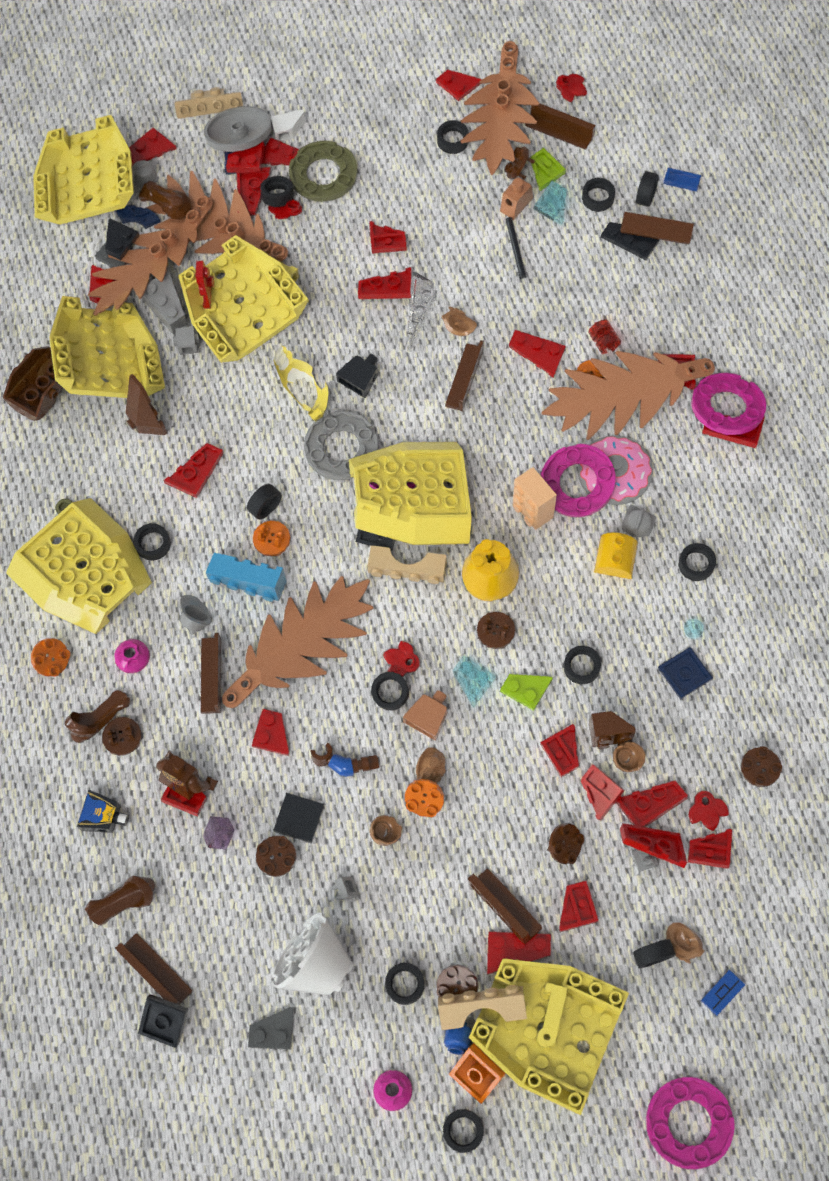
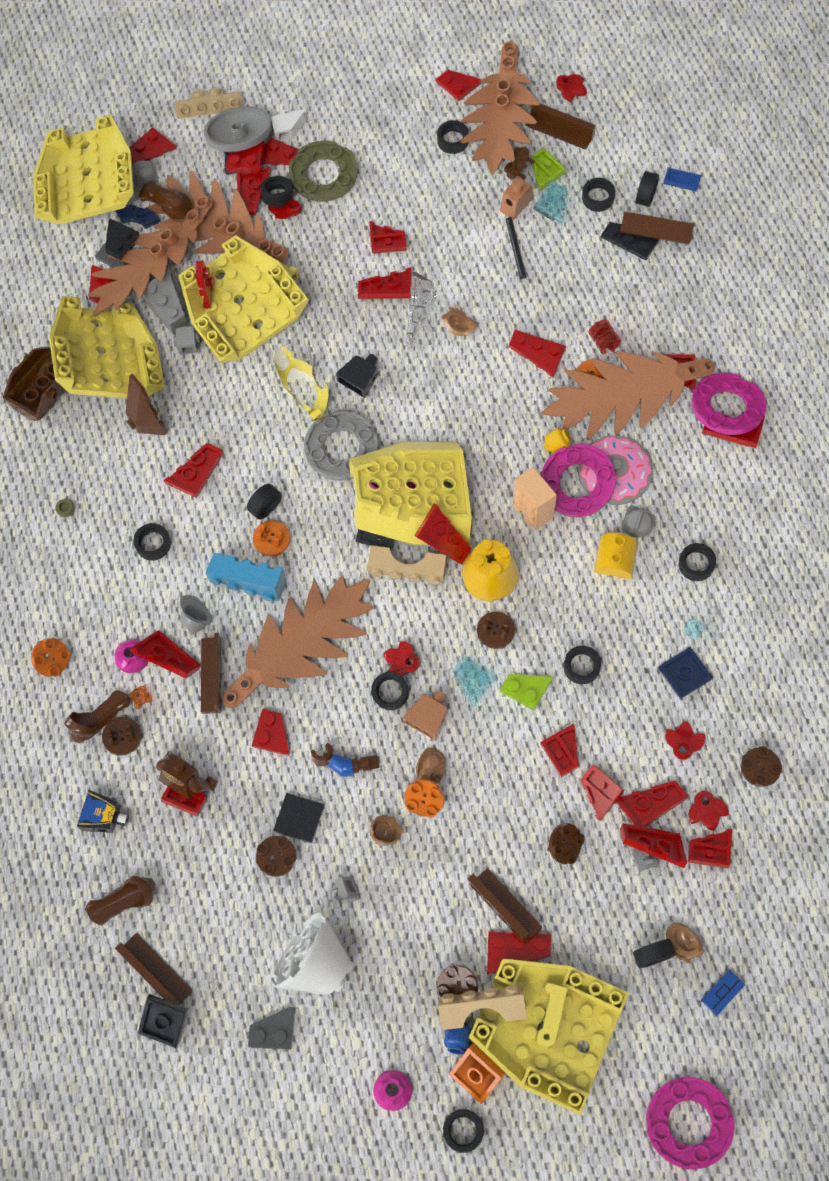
light yellow wedge [6,498,152,634] -> none
clear purple panel [203,816,235,850] -> none
black tyre [385,963,425,1005] -> none
reddish brown panel [445,340,484,411] -> none
red wing [559,881,599,933] -> none
reddish brown slope [589,711,636,749] -> none
medium nougat hair [613,742,646,772] -> none
none -> clear orange plate [128,686,152,709]
none -> red wing [131,630,200,679]
none -> red wing [414,503,471,565]
none -> yellow head [543,428,572,453]
none -> red plate [665,721,706,760]

